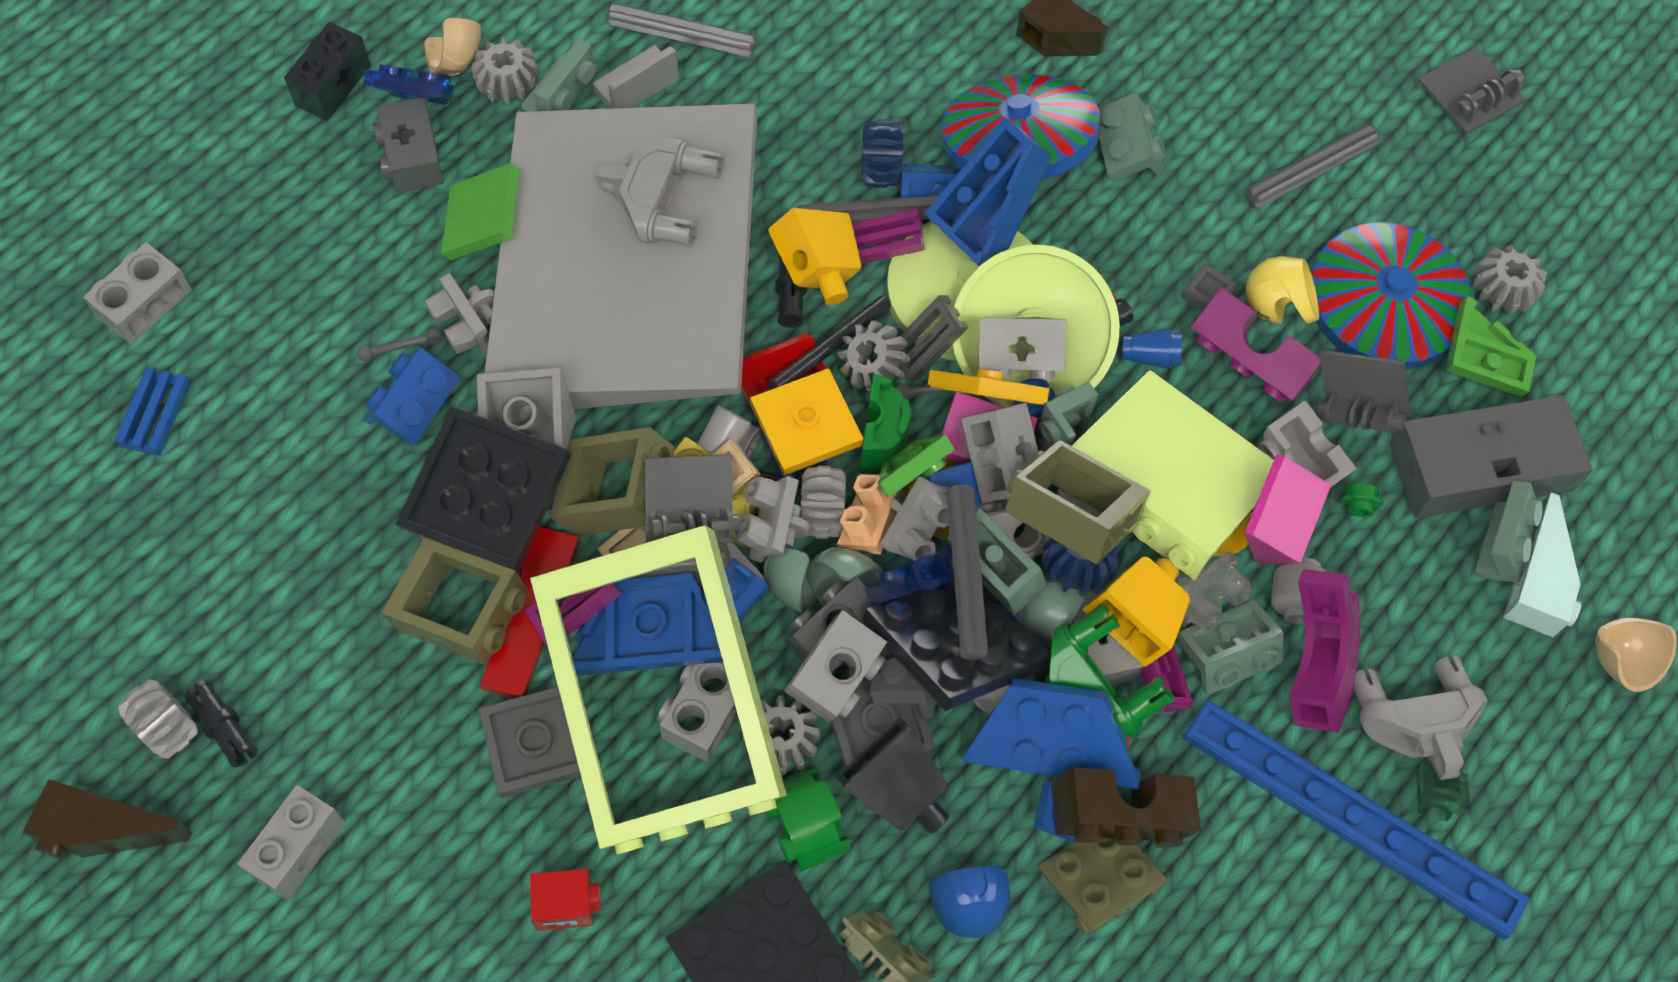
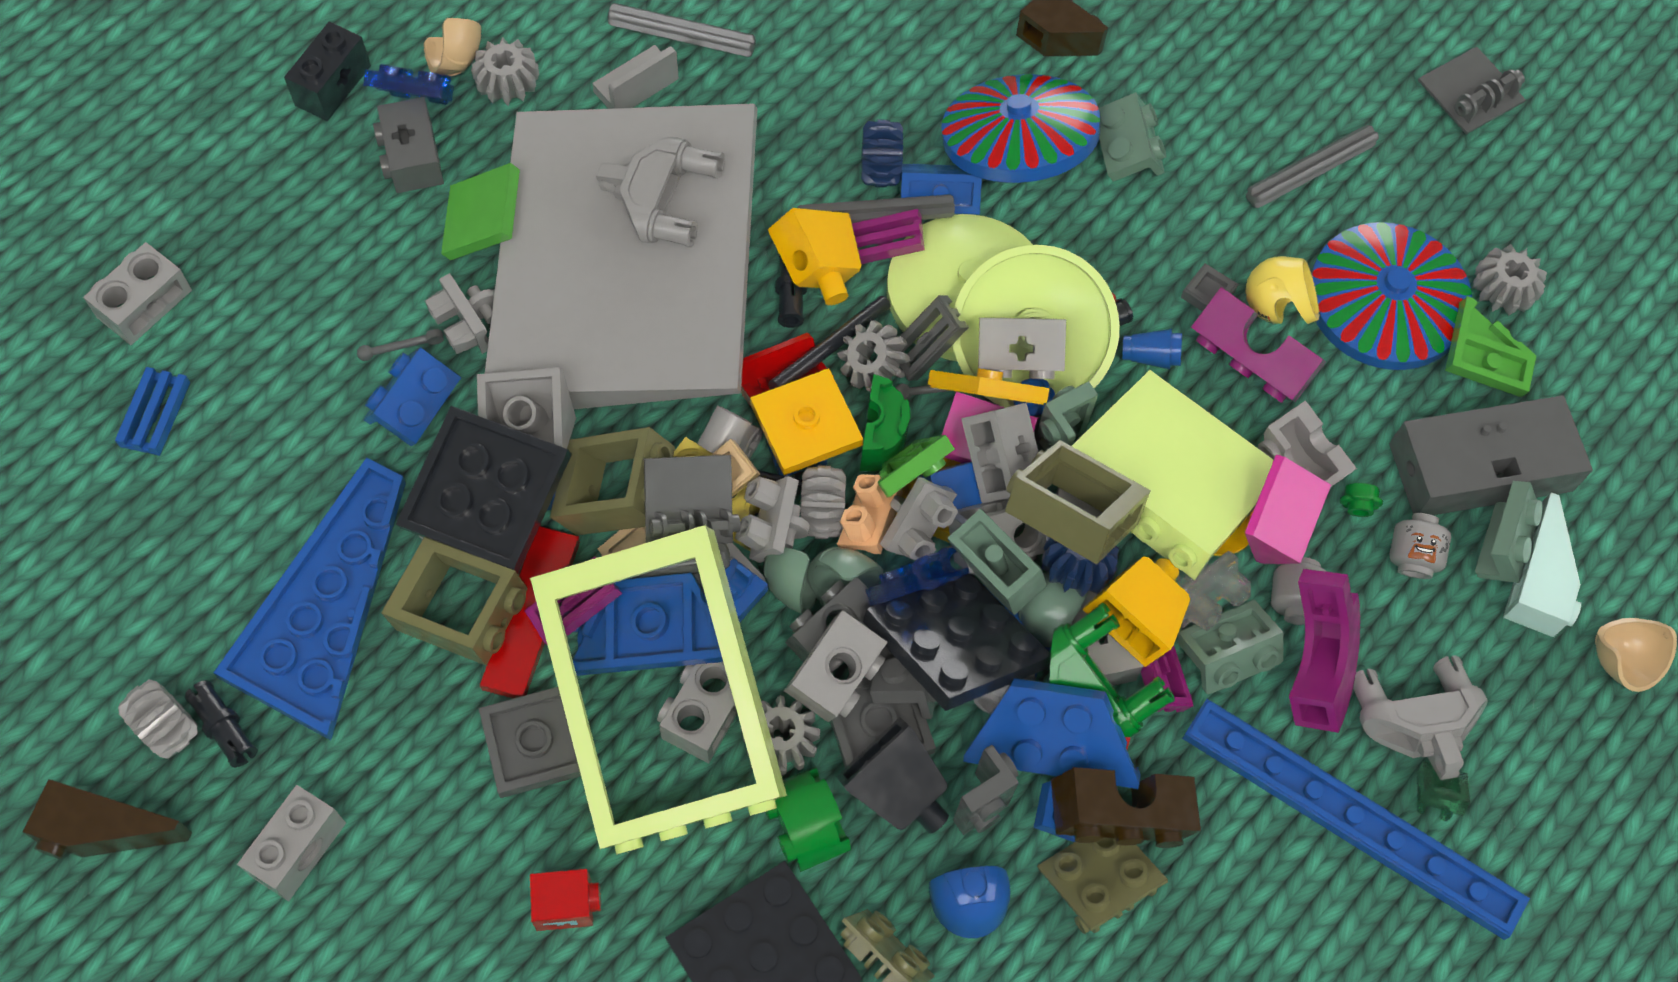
sand green bracket [521,38,596,112] -> none
blue wedge [924,117,1051,266] -> none
dark grey axle [948,485,988,660] -> none
dark grey hinge [1317,350,1411,434] -> none
none -> blue wing [213,457,406,740]
none -> dark grey bracket [953,745,1019,835]
none -> light grey head [1389,513,1451,579]

